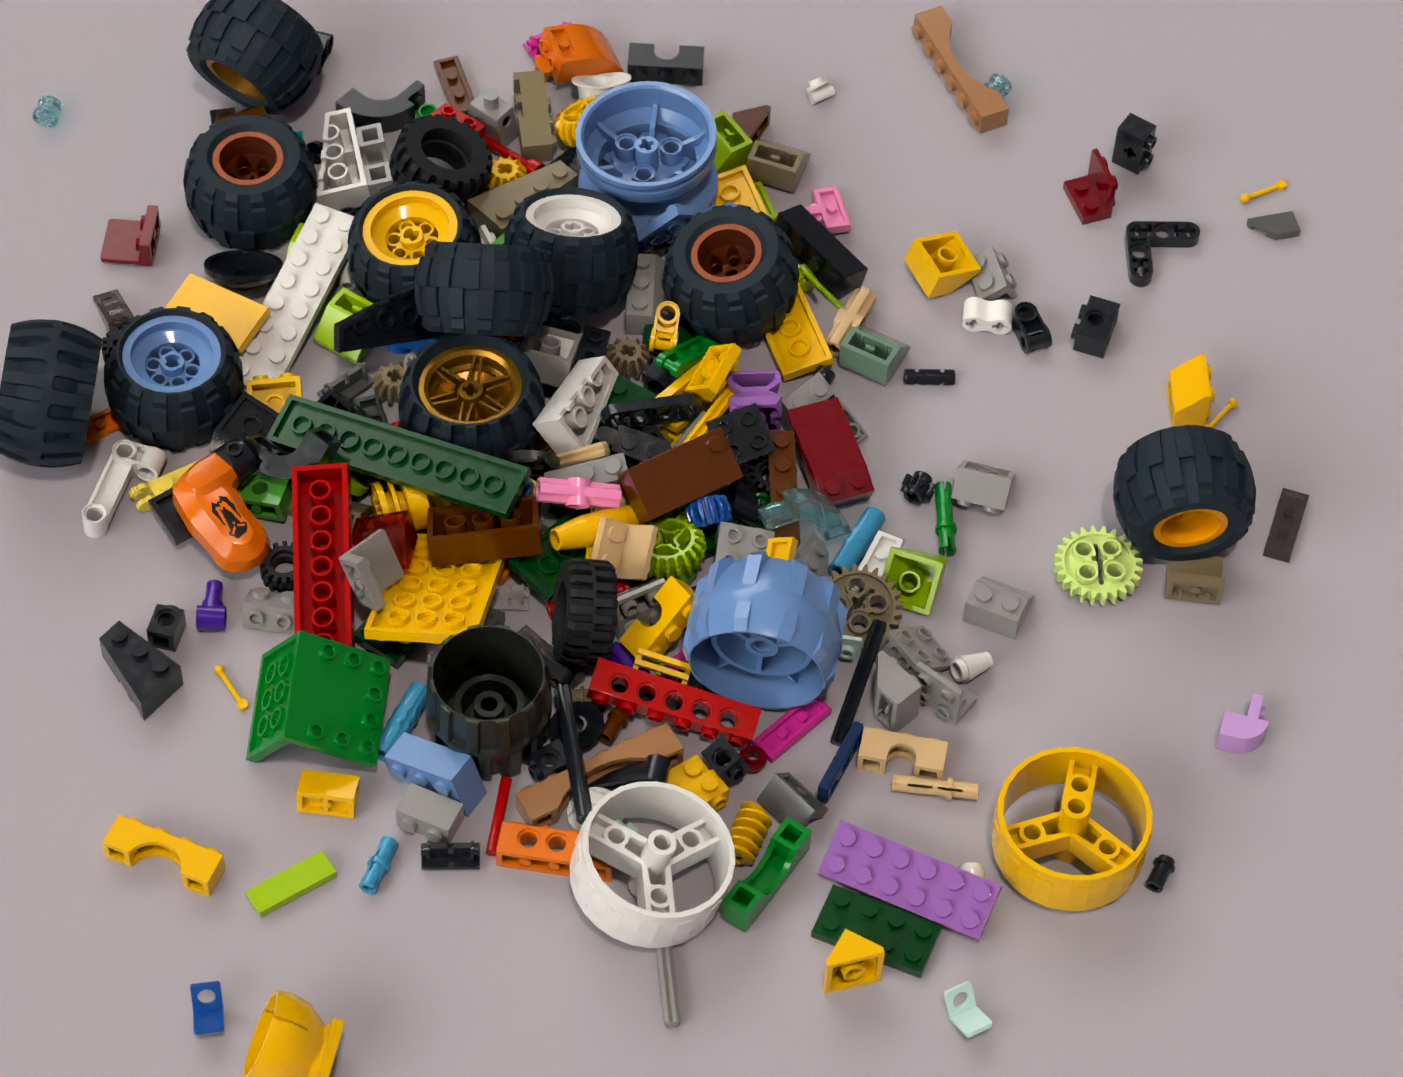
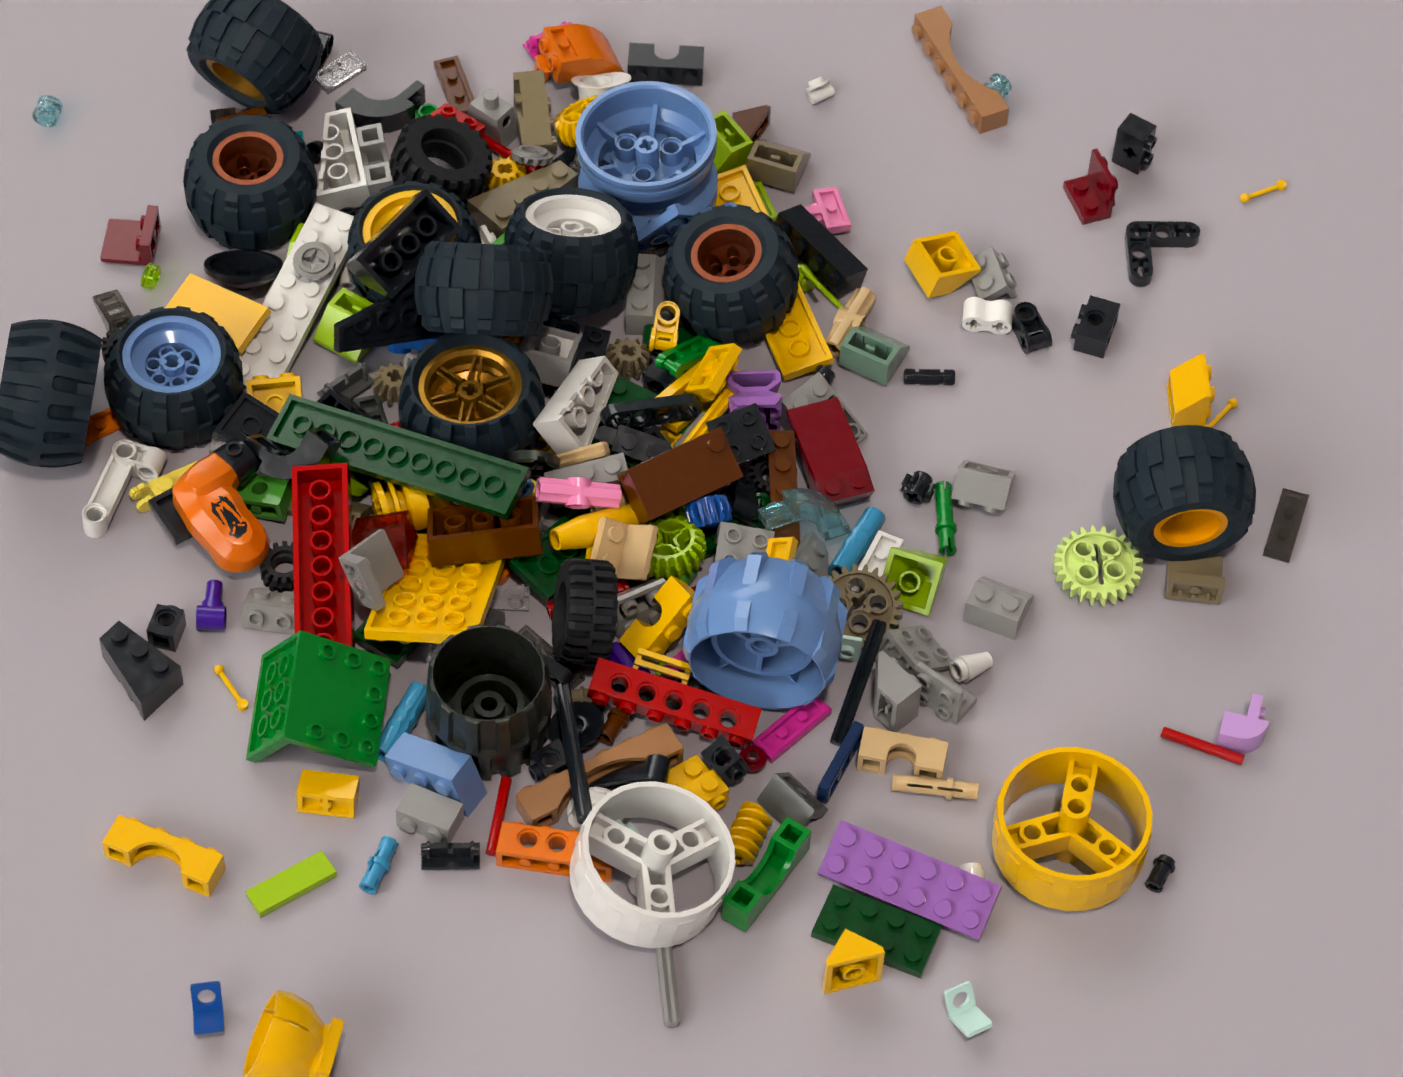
dark grey tile [1246,211,1301,240] -> none
none -> clear neon green tile [141,262,161,290]
none -> light grey gear [293,241,335,281]
none -> clear plate [313,50,367,95]
none -> black slope [345,188,462,299]
none -> light grey gear [512,145,553,166]
none -> red bar [1160,726,1245,765]

